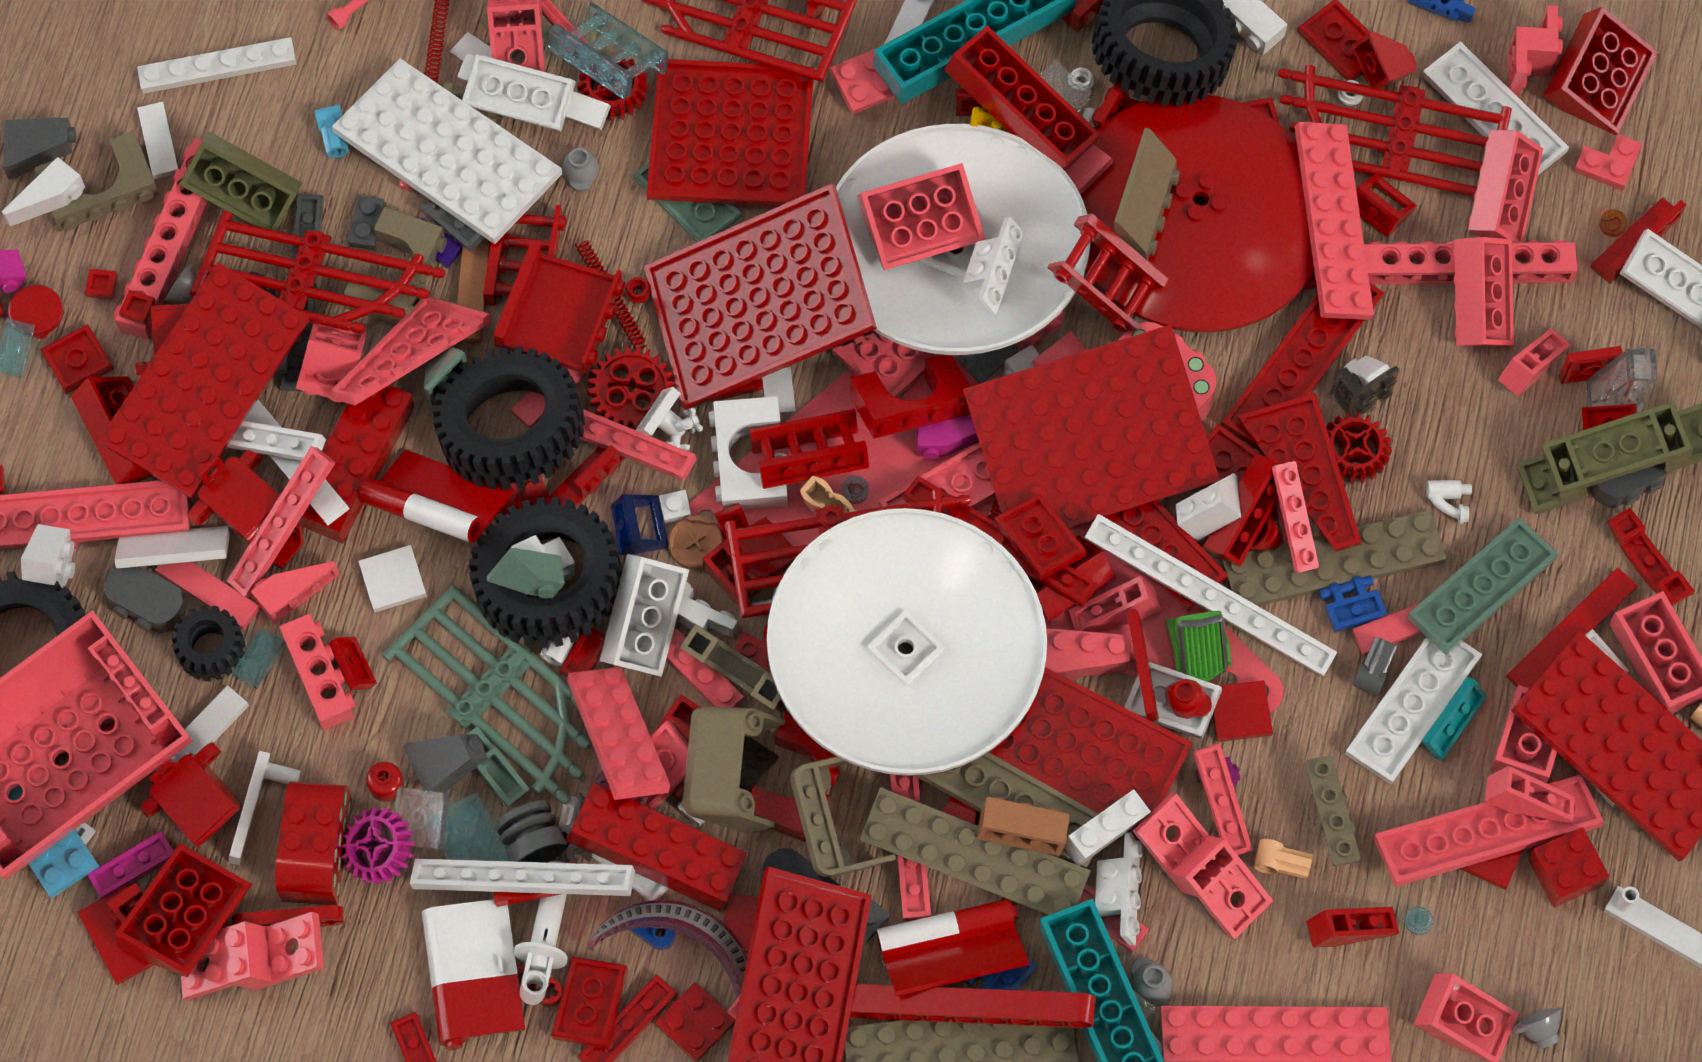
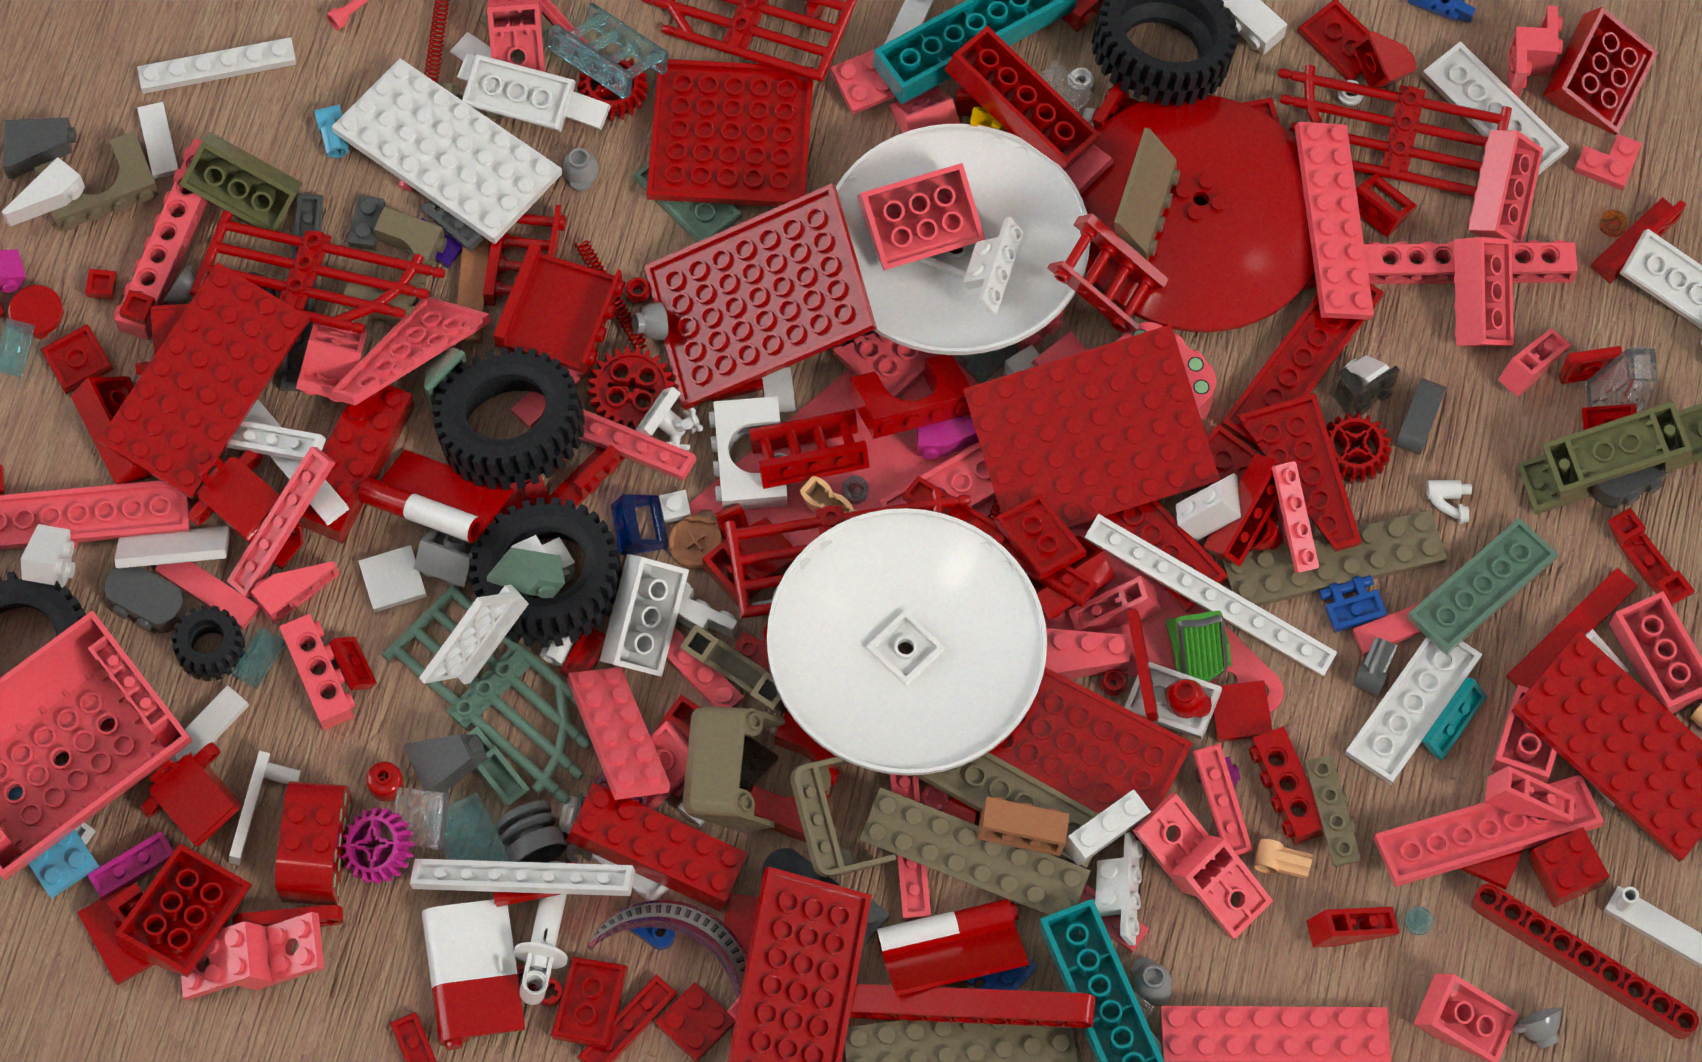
none -> light grey slope [414,529,478,587]
none -> white fence [419,584,529,684]
none -> light grey piece [632,302,668,340]
none -> coral slope [889,86,960,133]
none -> coral tile [921,785,949,811]
none -> red plate [1100,670,1127,696]
none -> red brick [1249,726,1324,845]
none -> dark grey beam [1395,378,1447,455]
none -> red beam [1472,884,1699,1039]

